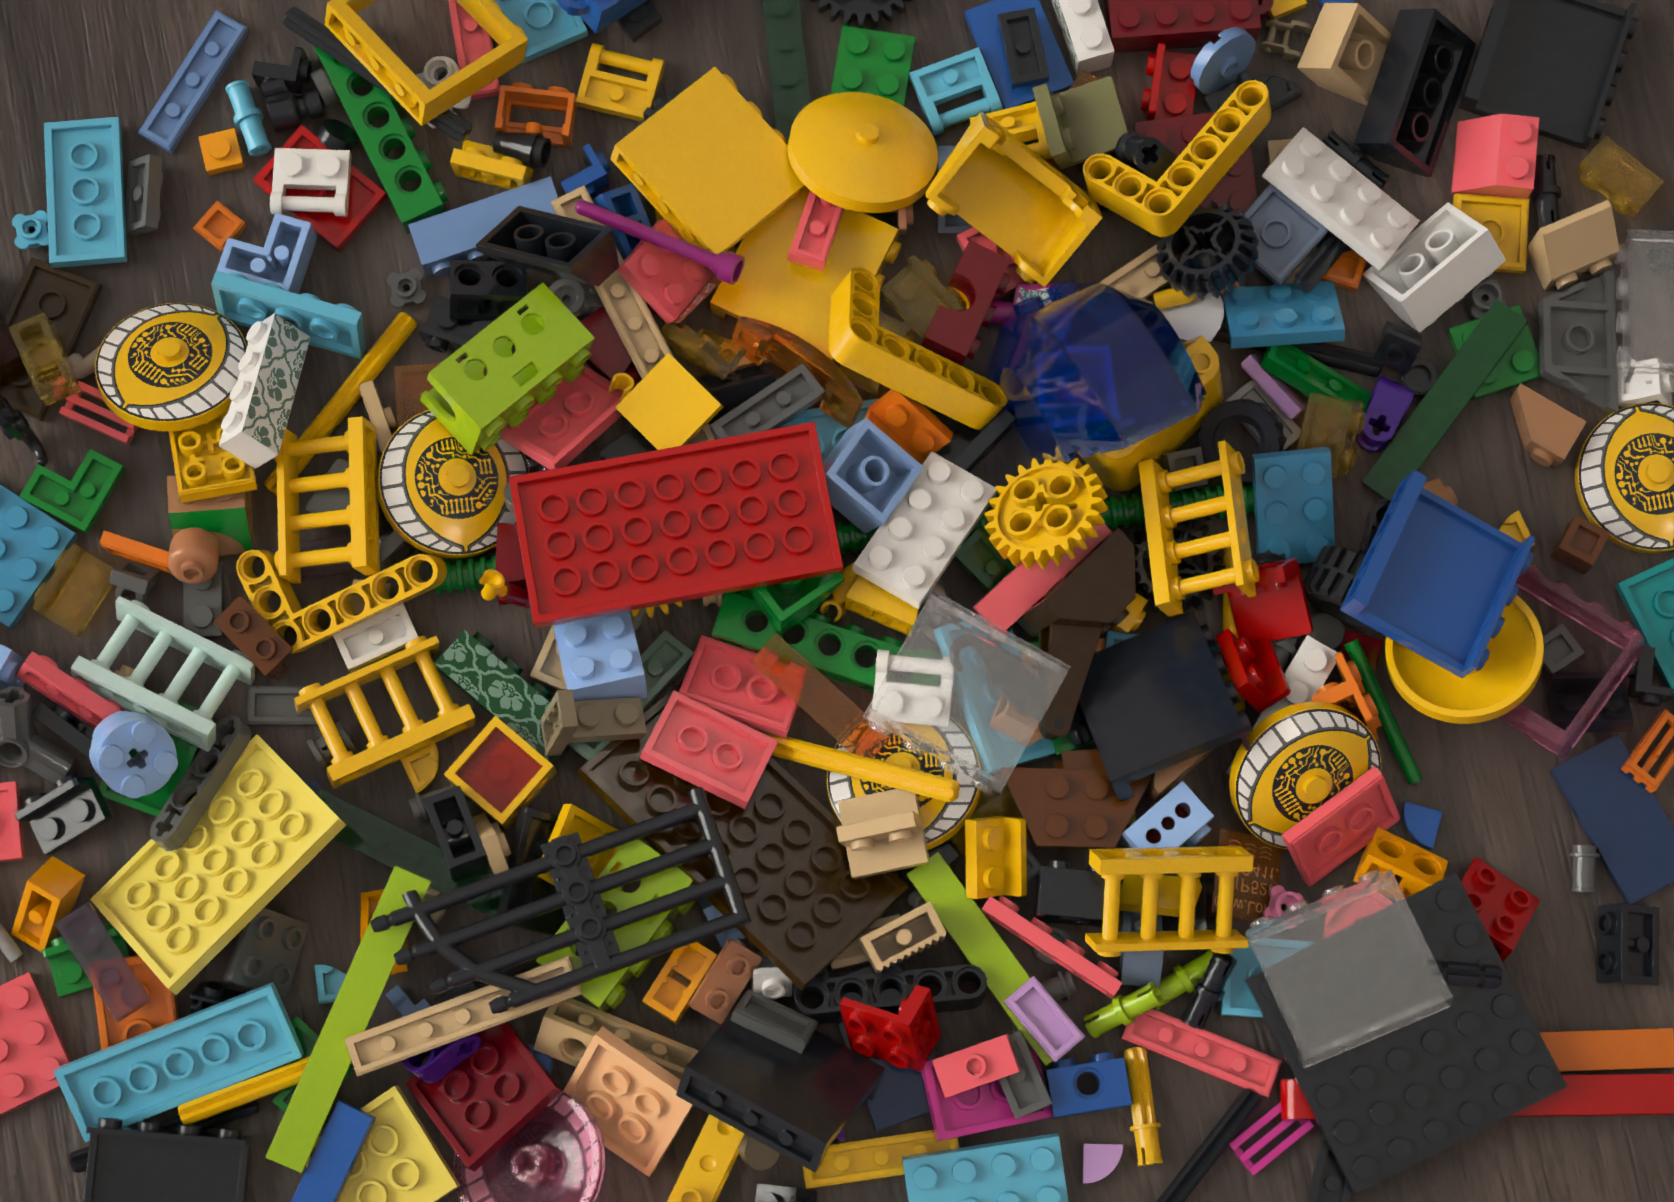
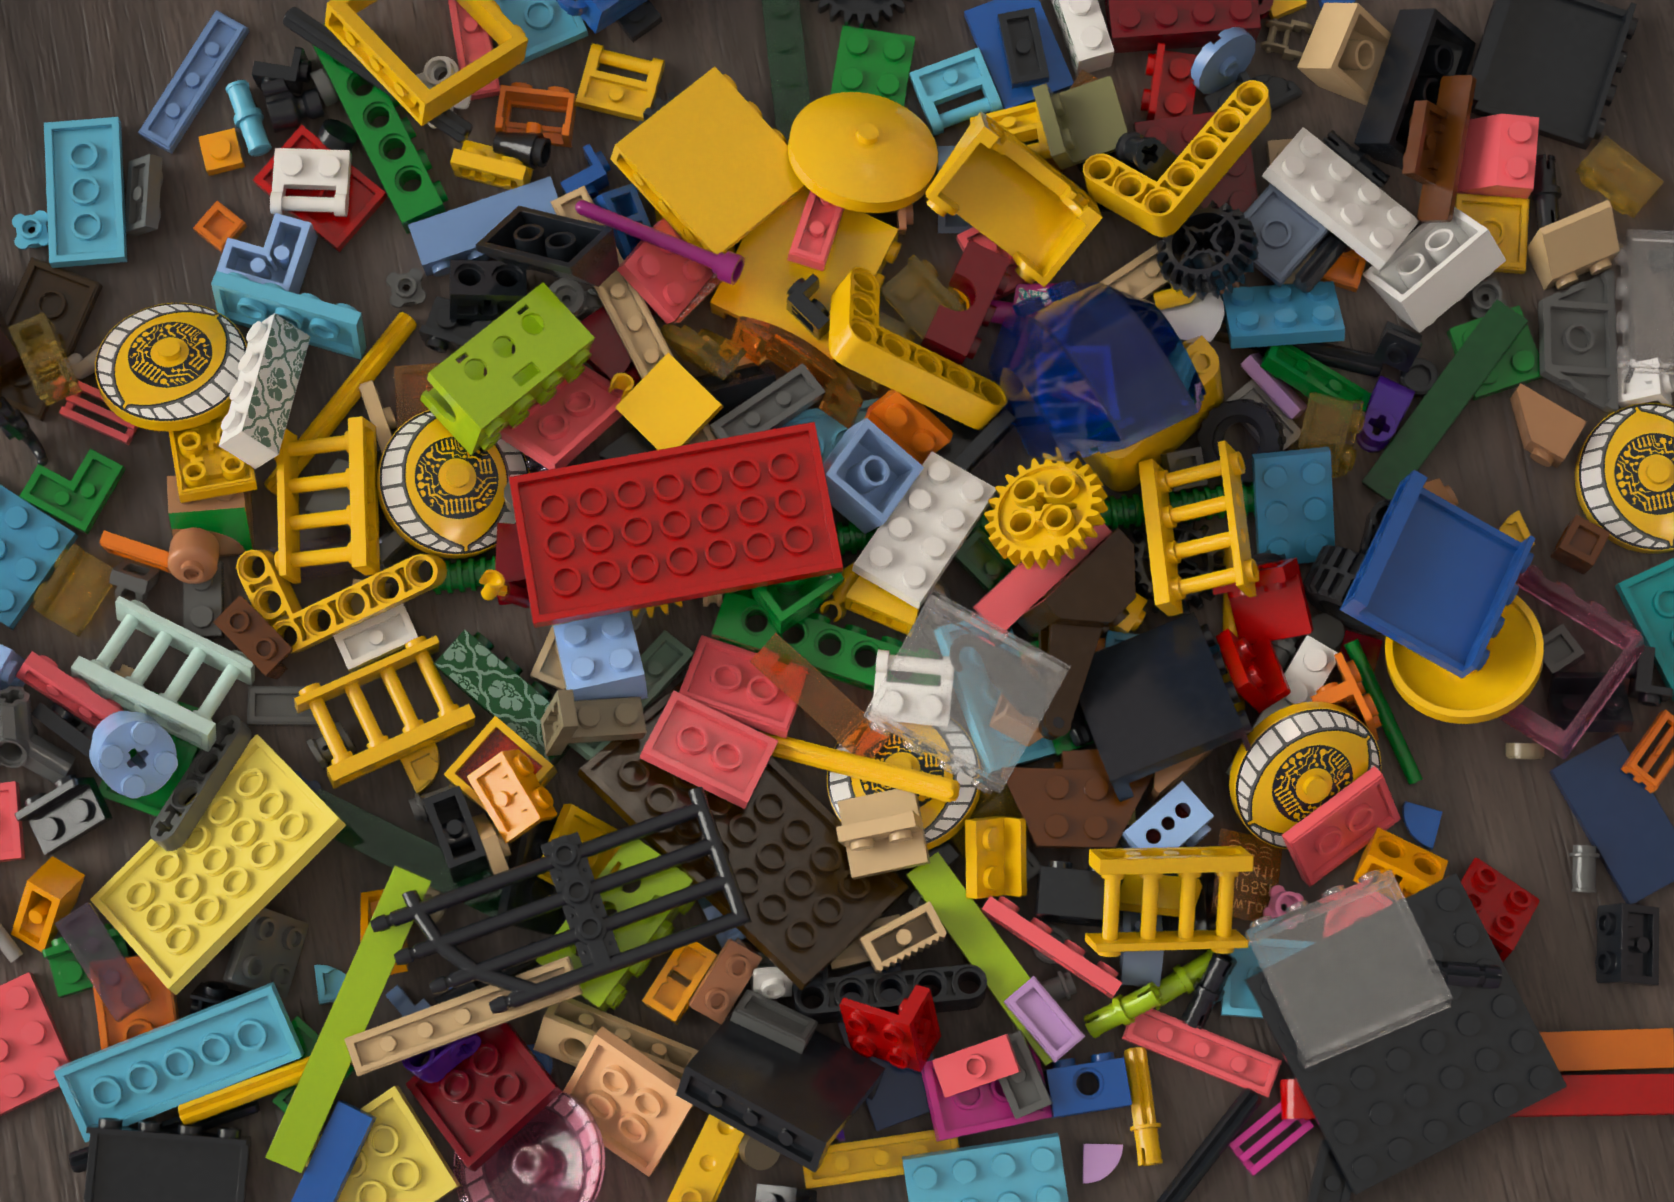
none -> light orange bracket [467,749,557,843]
none -> black bracket [787,274,830,341]
none -> reddish brown bracket [1402,75,1477,223]
none -> dark tan tile [1505,743,1545,760]

